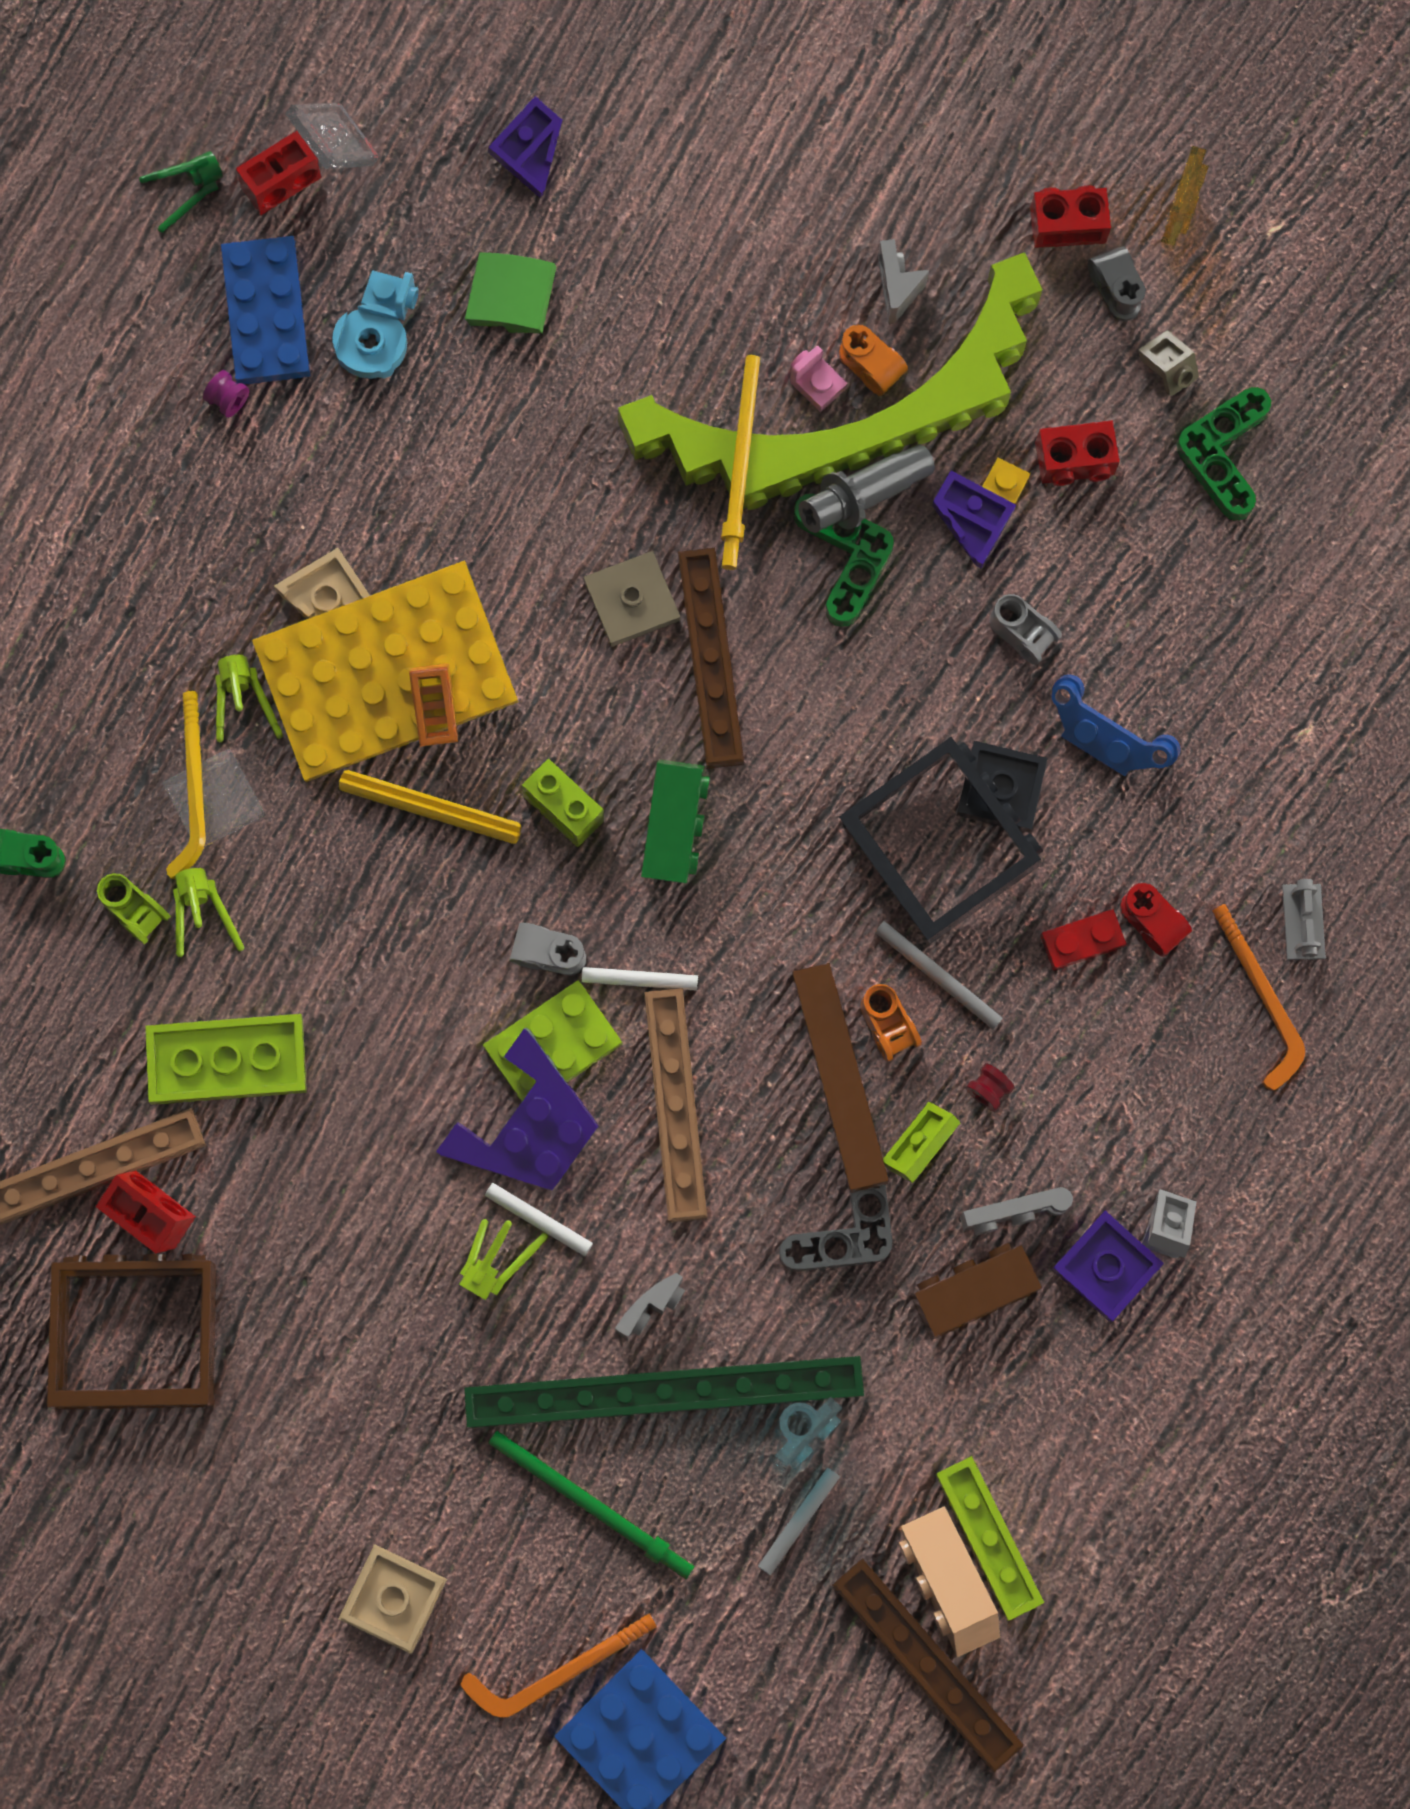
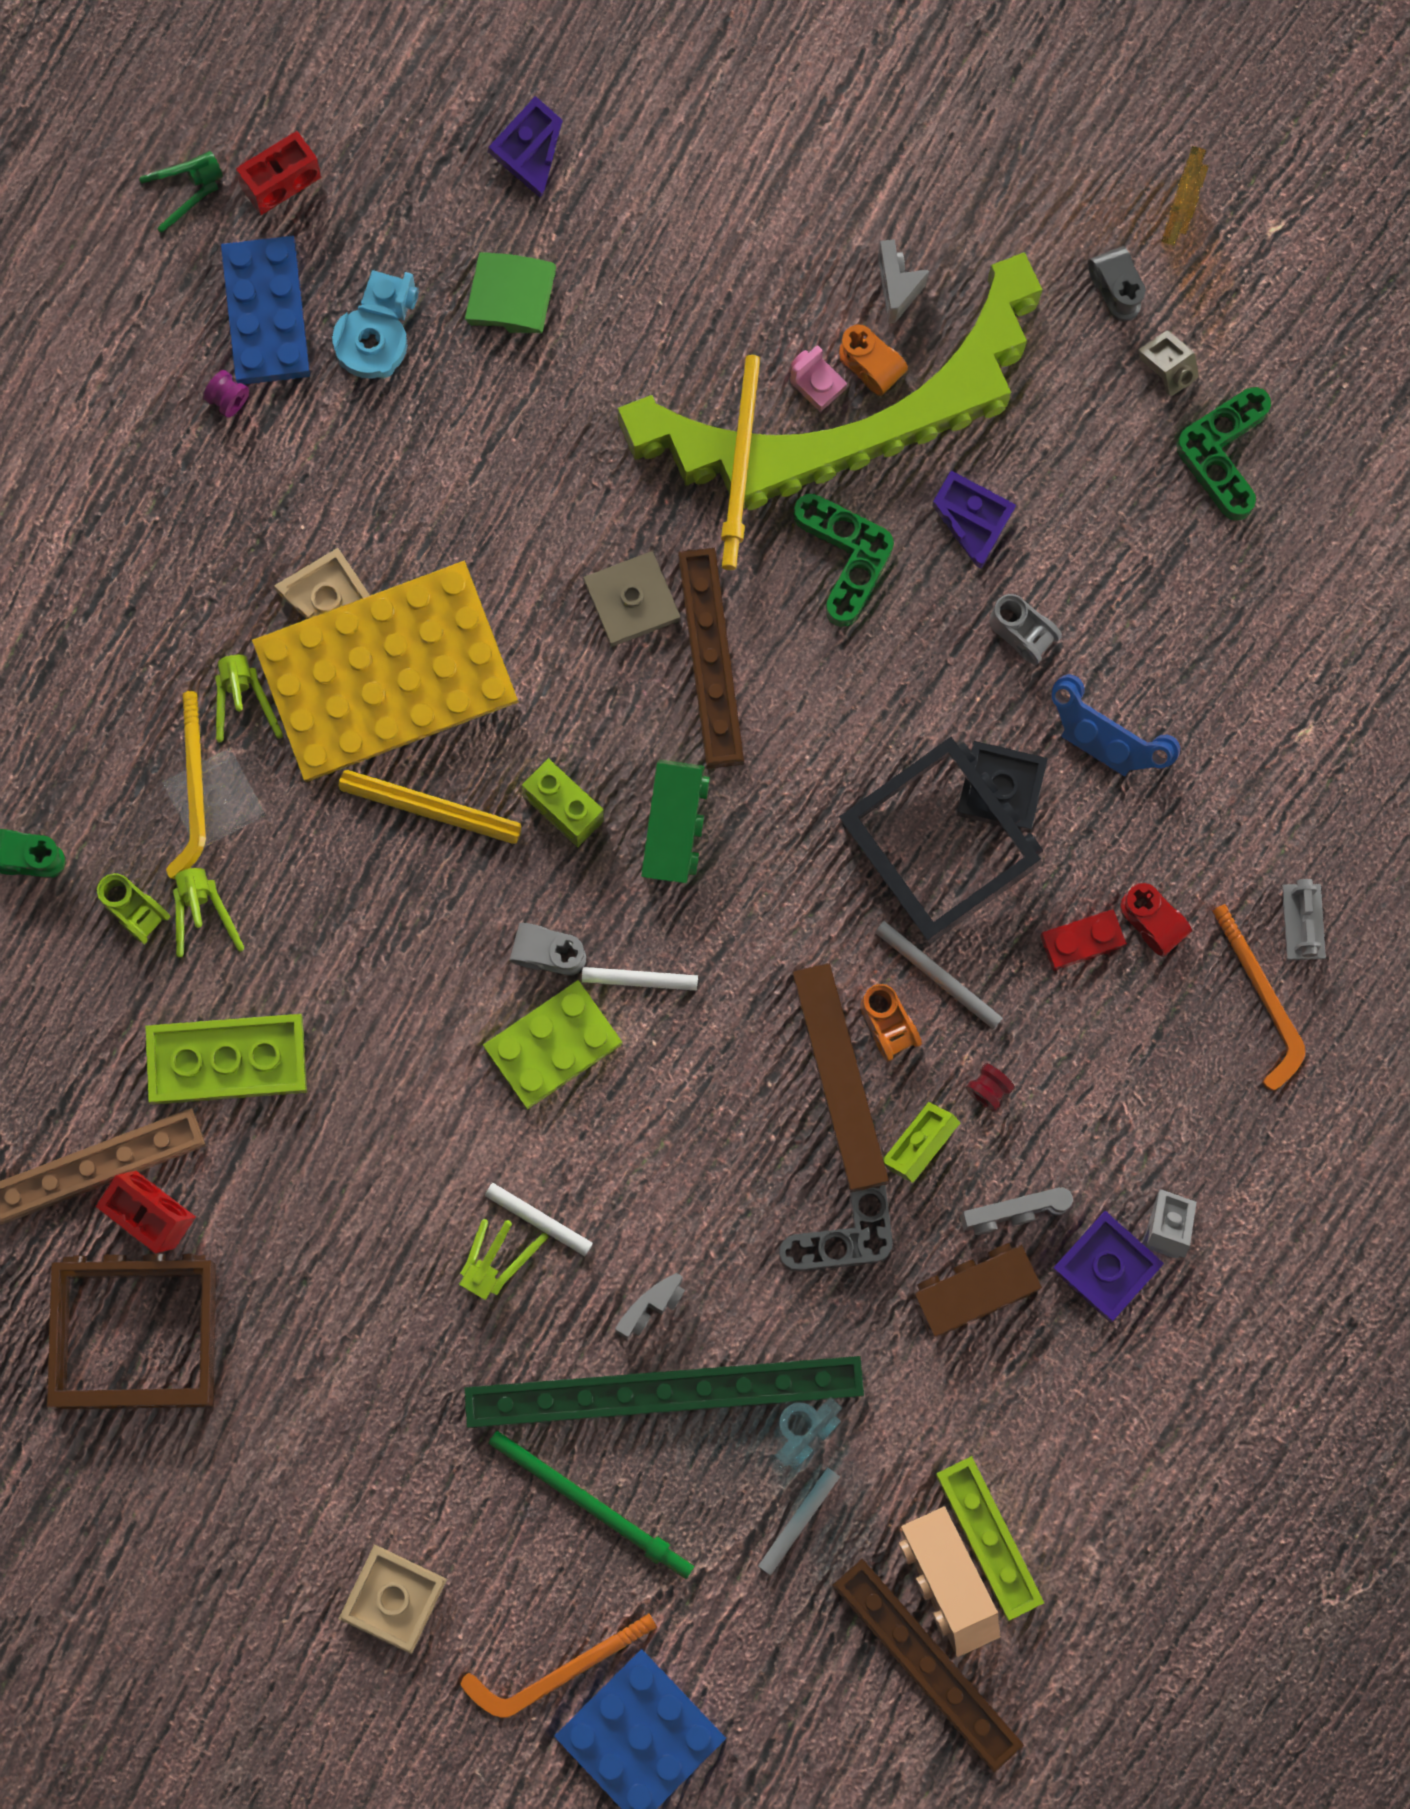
clear plate [285,103,380,169] -> none
orange slope [409,663,458,747] -> none
dark purple wing [436,1028,599,1190] -> none
medium nougat tile [644,988,707,1223] -> none
dark grey gear [799,444,935,533] -> none
yellow plate [982,457,1031,504] -> none
red brick [1030,185,1111,248] -> none
red brick [1035,420,1120,486] -> none

